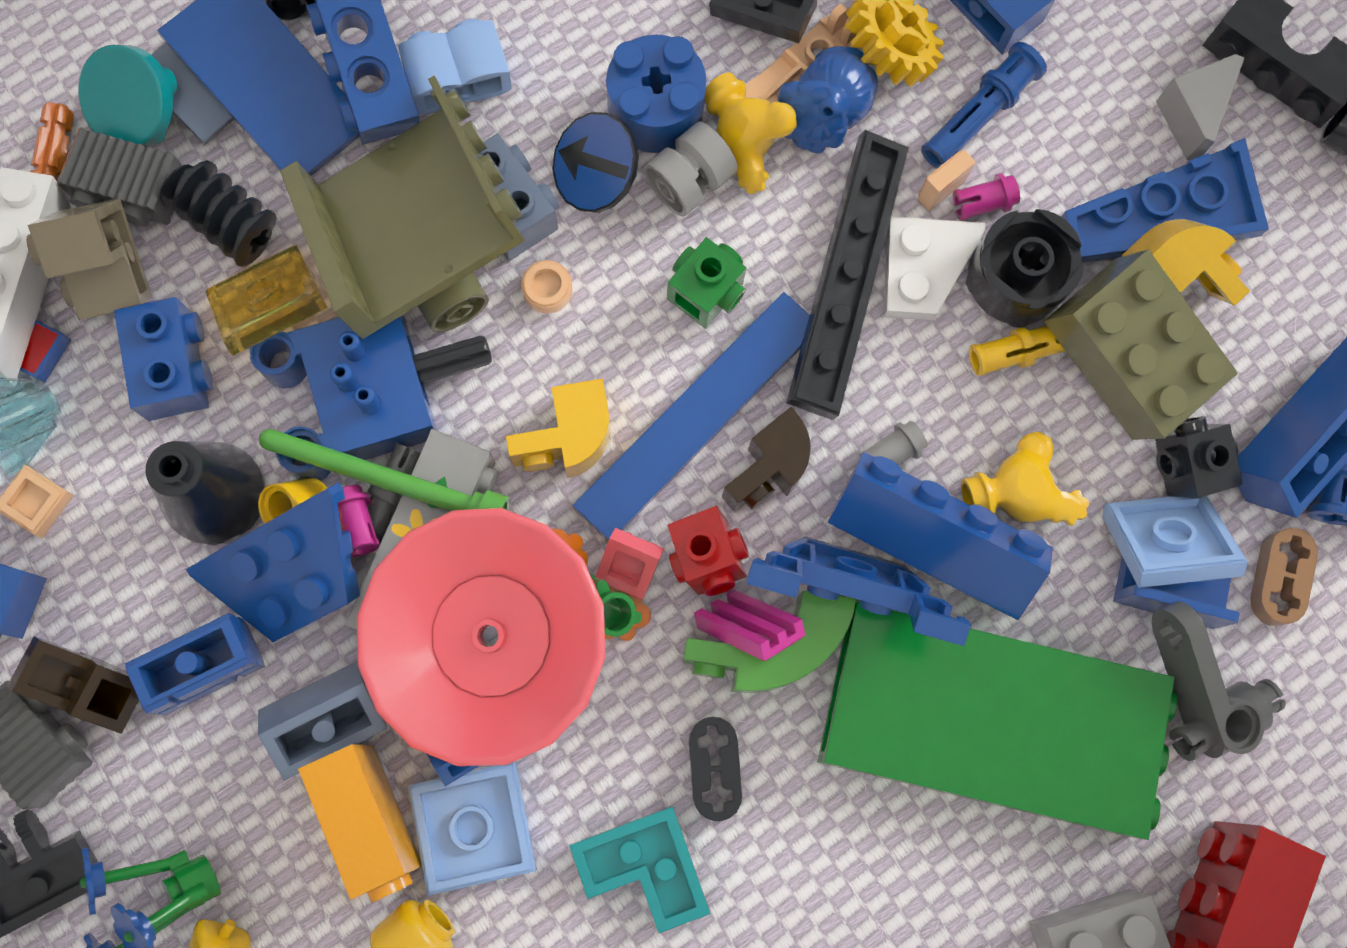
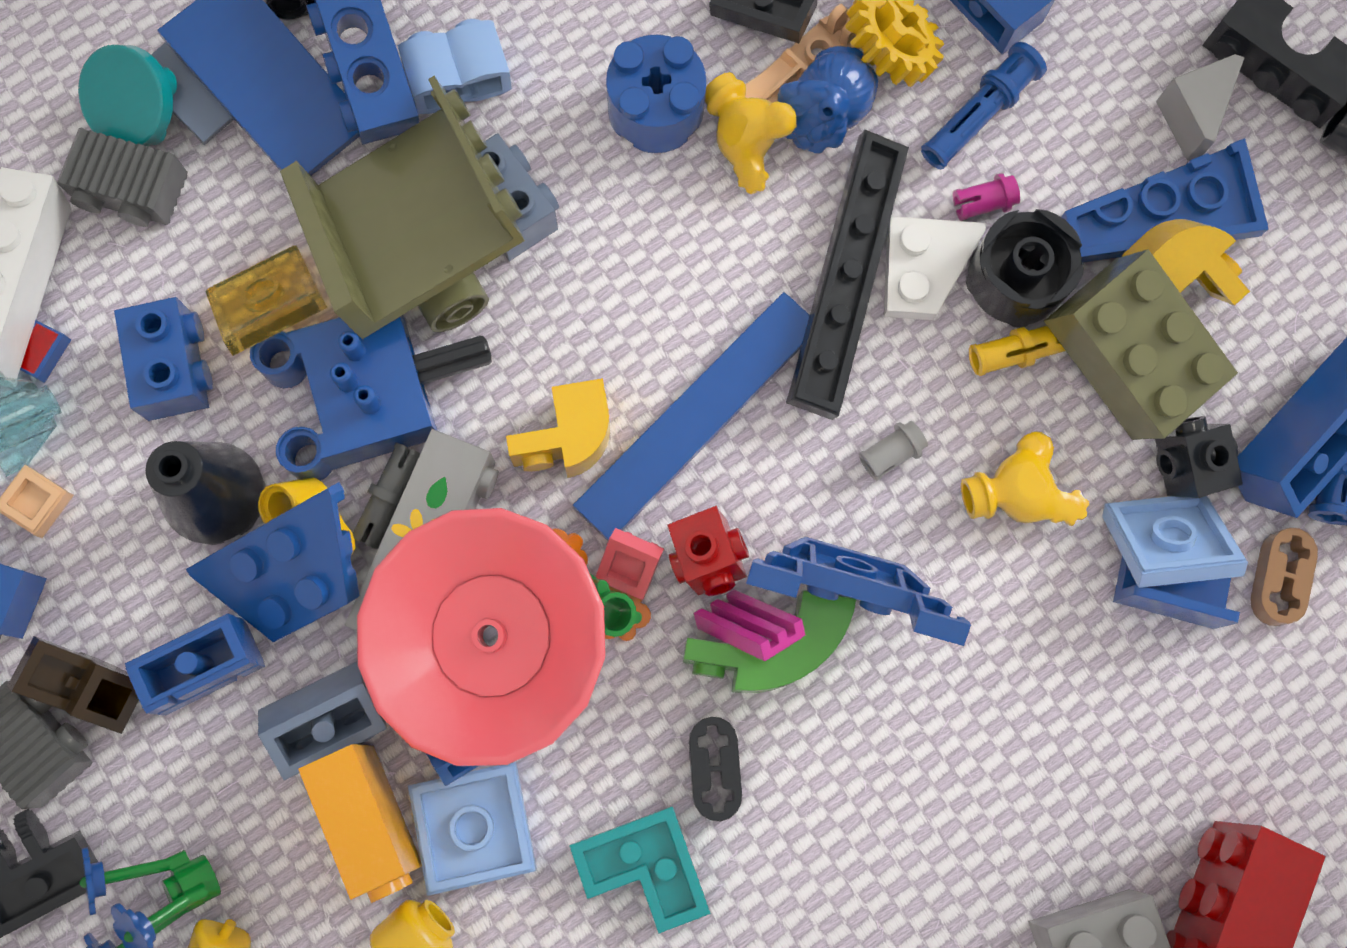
dark tan brick [26,198,152,320] -> none
orange axle [30,102,74,181] -> none
black piece [160,160,277,267] -> none
bright green piece [259,429,509,511] -> none
dark pink pin [337,485,380,557] -> none
light nougat tile [521,260,572,313] -> none
blue piece [552,112,639,213] -> none
light grey wheel [643,121,738,217] -> none
green brick [667,237,747,329] -> none
dark brown brick [722,407,811,513] -> none
green brick [817,602,1177,840] -> none
blue brick [828,451,1053,620] -> none
light nougat tile [918,150,976,211] -> none
dark grey piece [1151,601,1286,761] -> none

